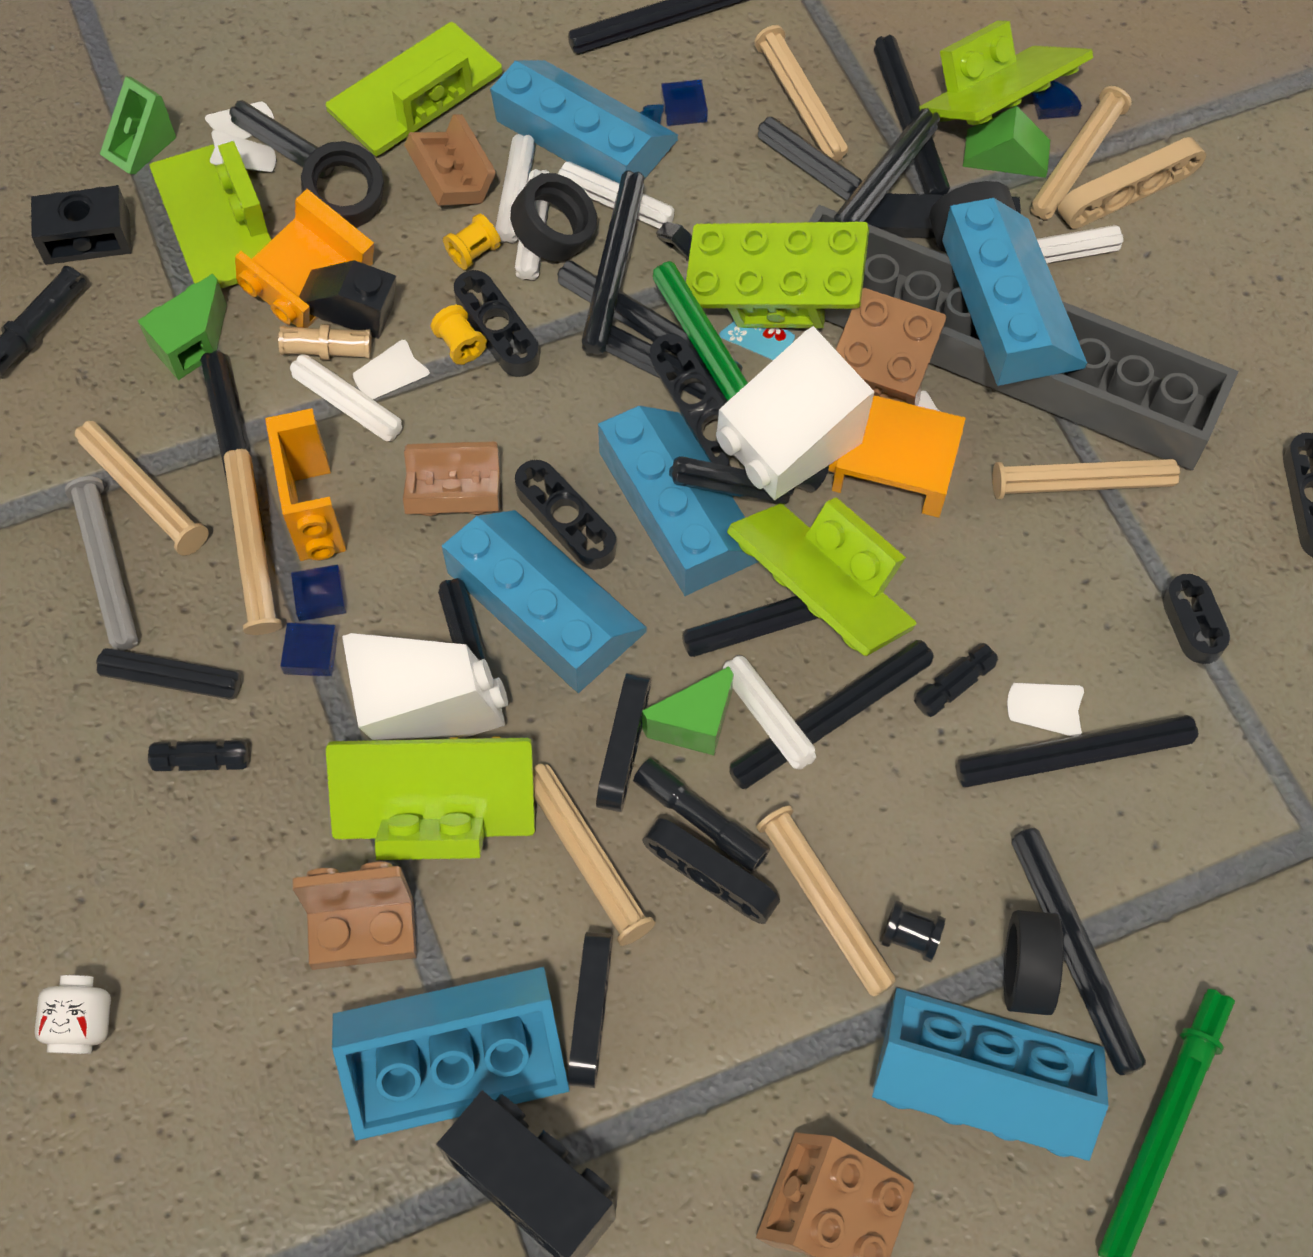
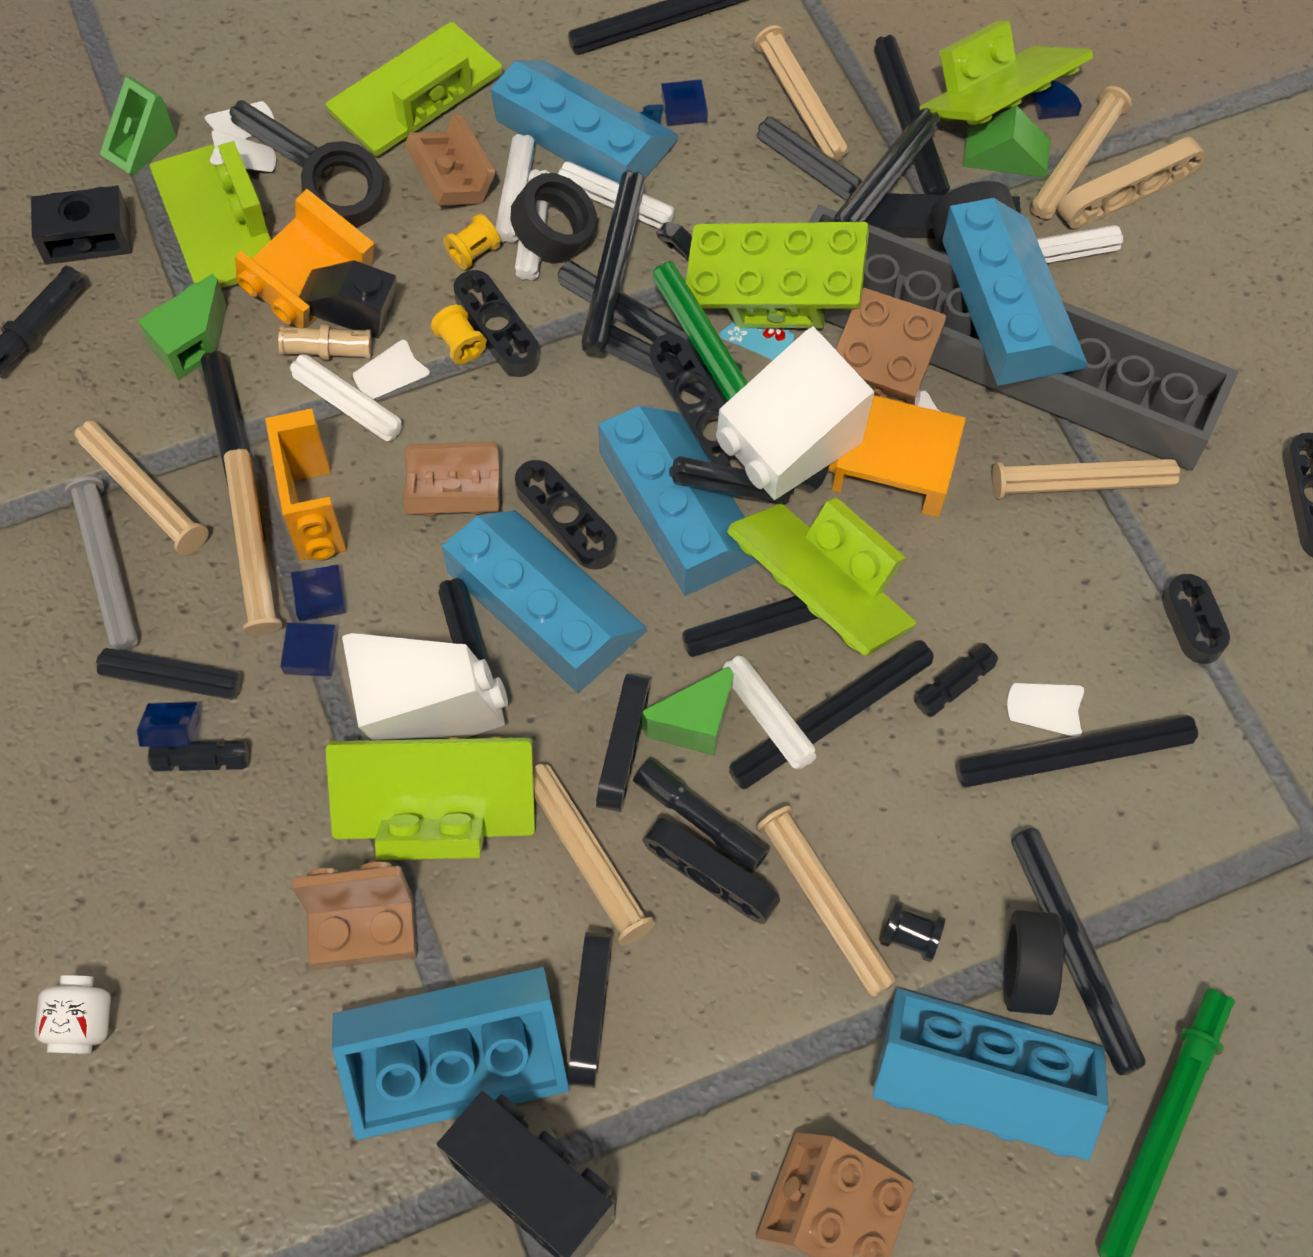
none -> clear blue tile [136,702,200,747]

